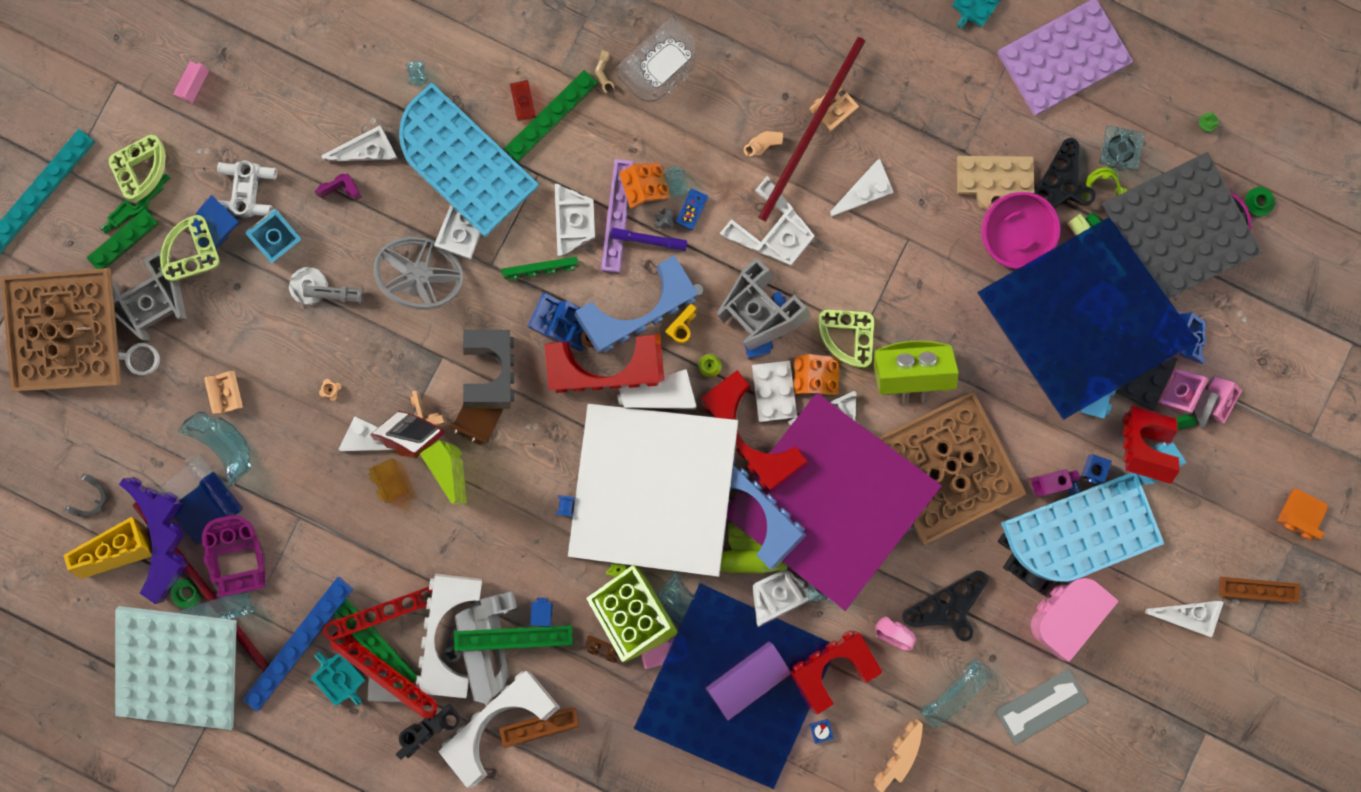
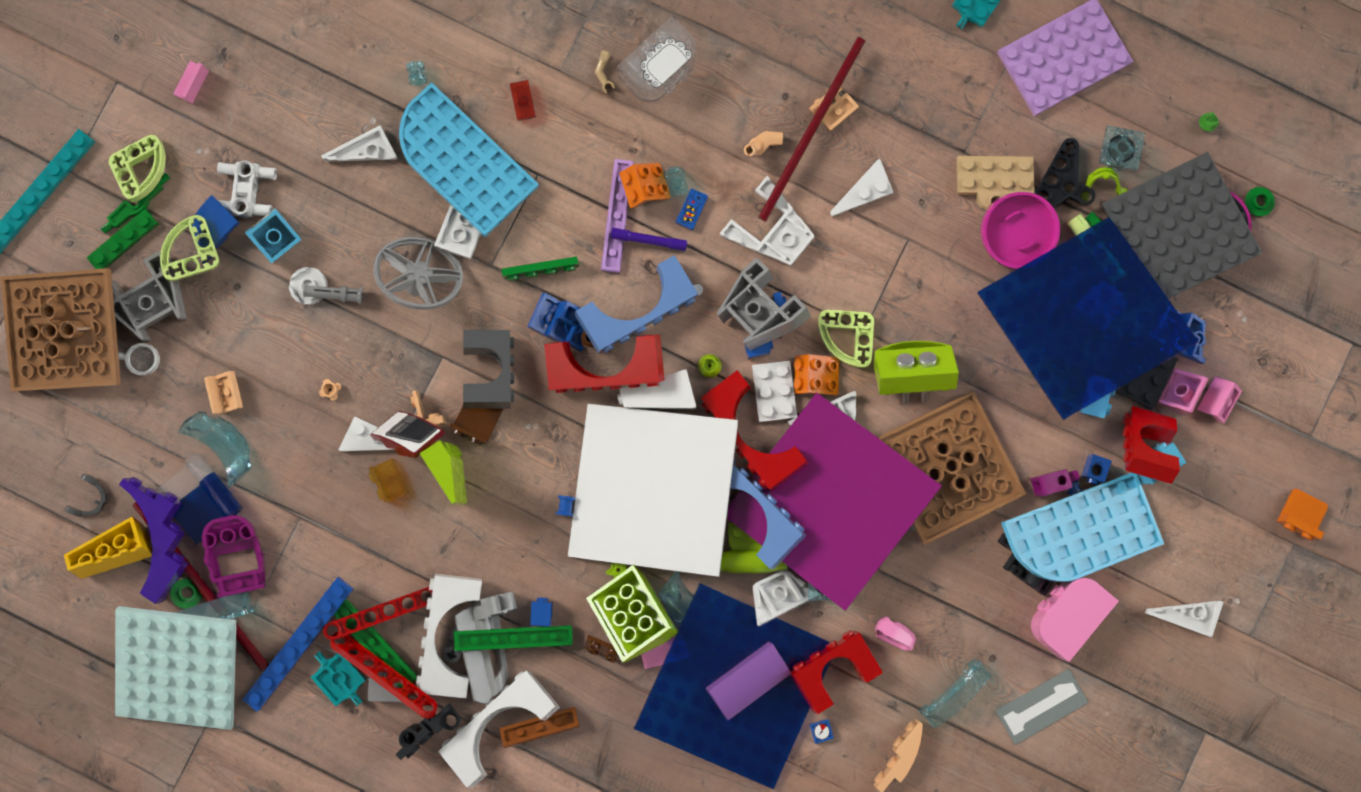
magenta bracket [315,173,362,200] -> none
green plate [504,70,598,162] -> none
white wing [555,184,595,257] -> none
dark grey piece [654,208,674,229] -> none
yellow plate [665,304,697,345] -> none
black beam [902,570,988,641] -> none
green piece [1176,414,1196,430] -> none
flat silver slope [1194,389,1219,430] -> none
dark orange plate [1219,577,1300,603] -> none

